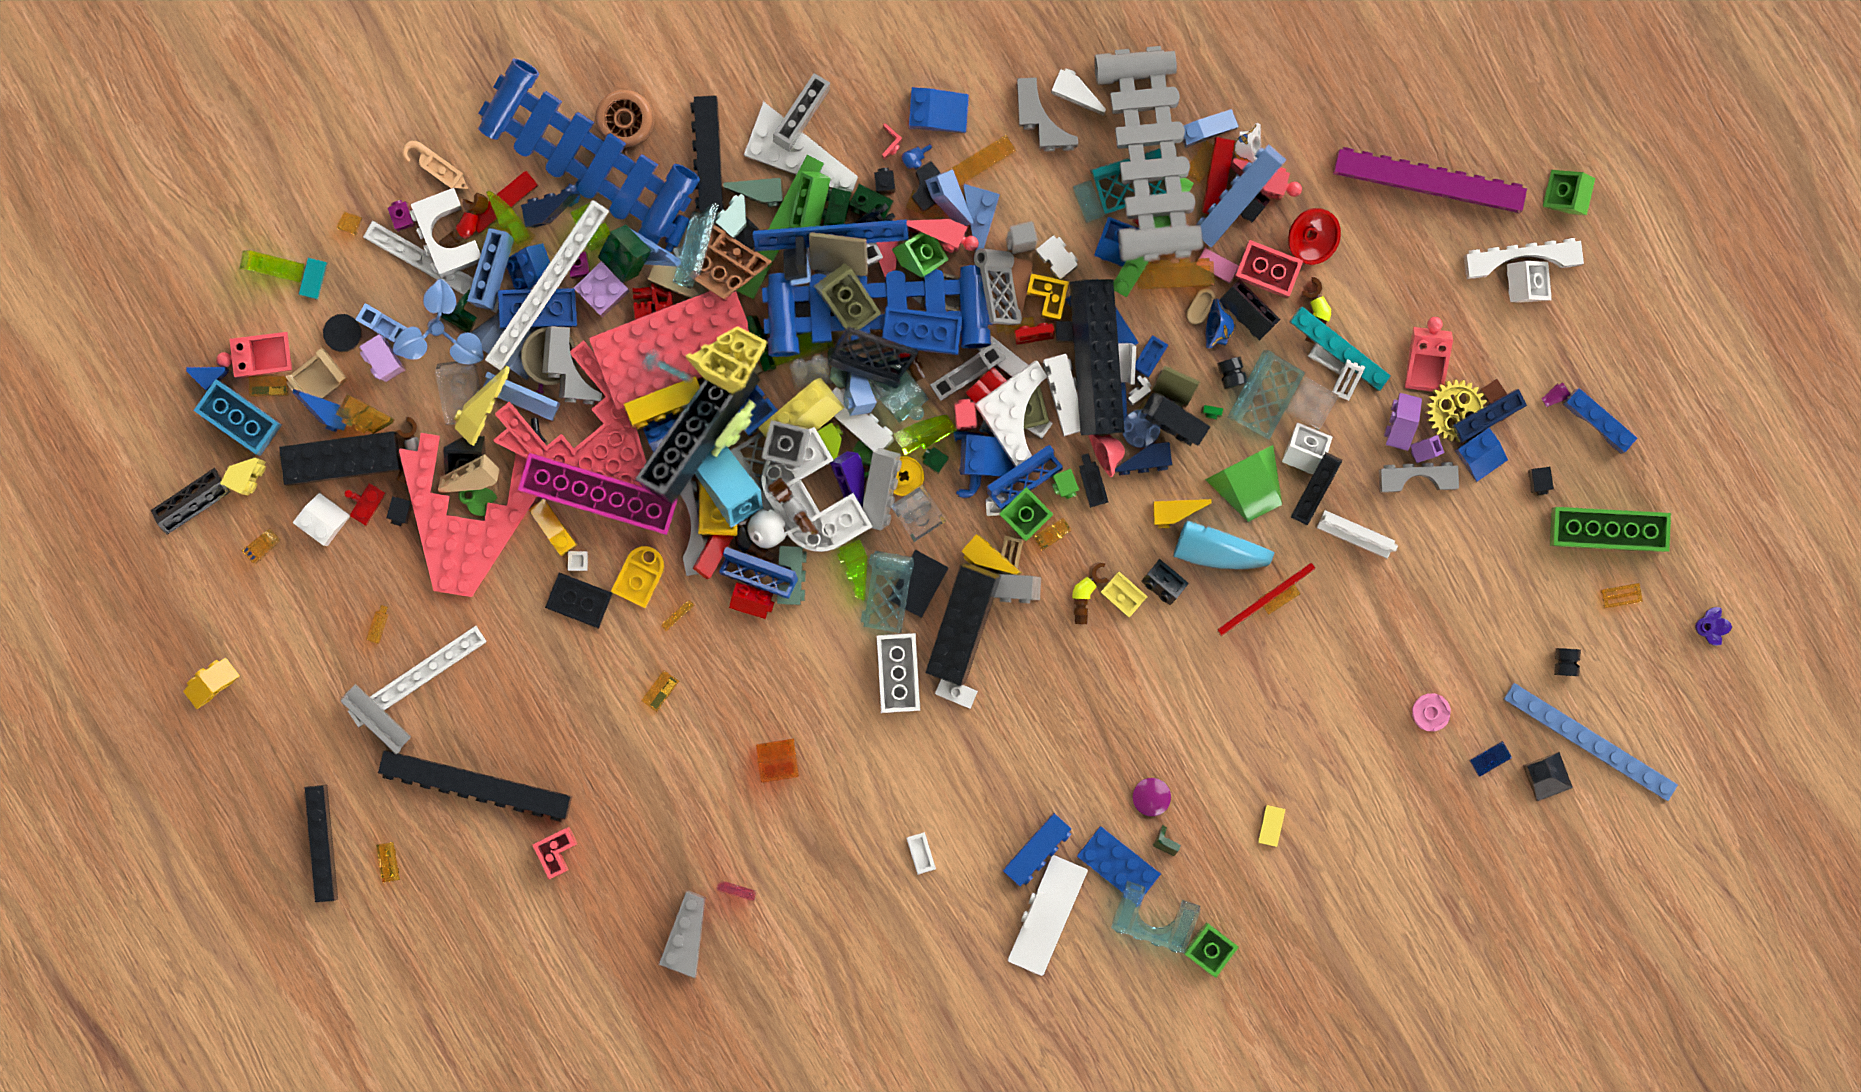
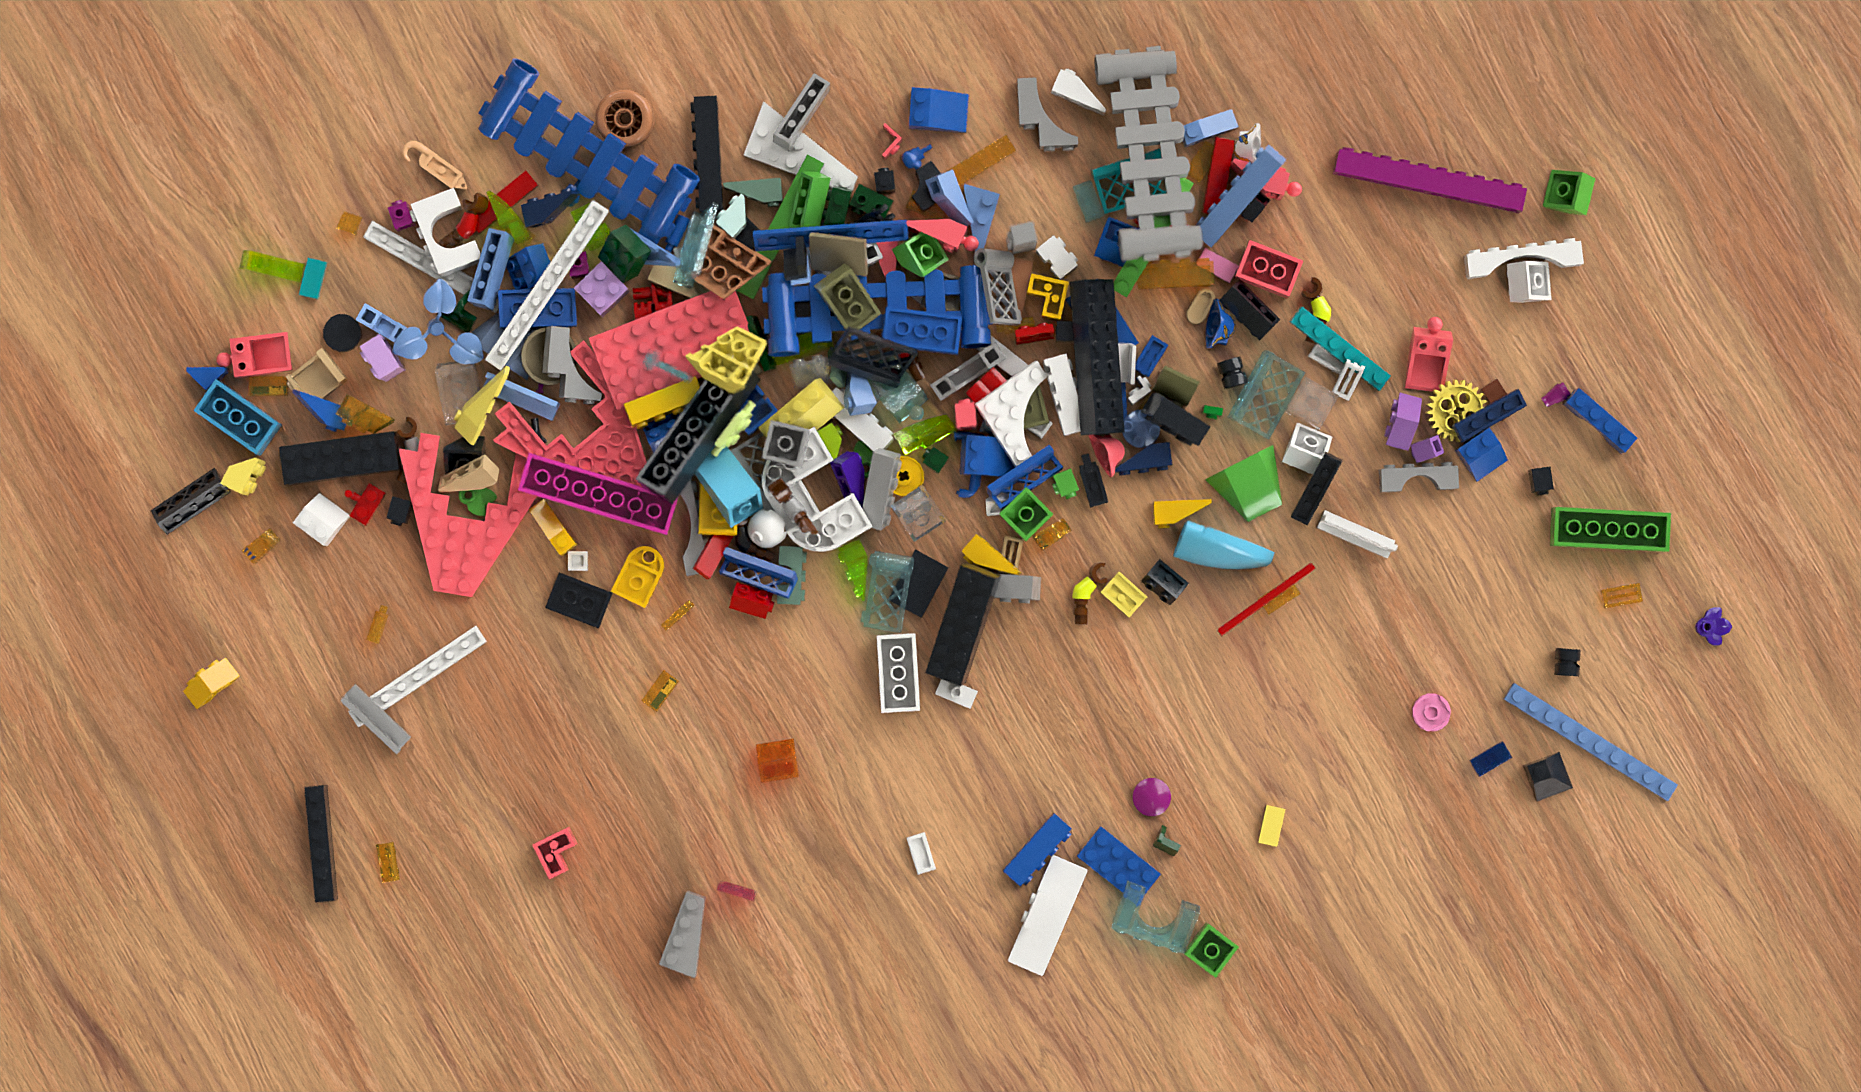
black brick [378,750,572,822] -> none
red dish [1288,208,1341,265] -> none

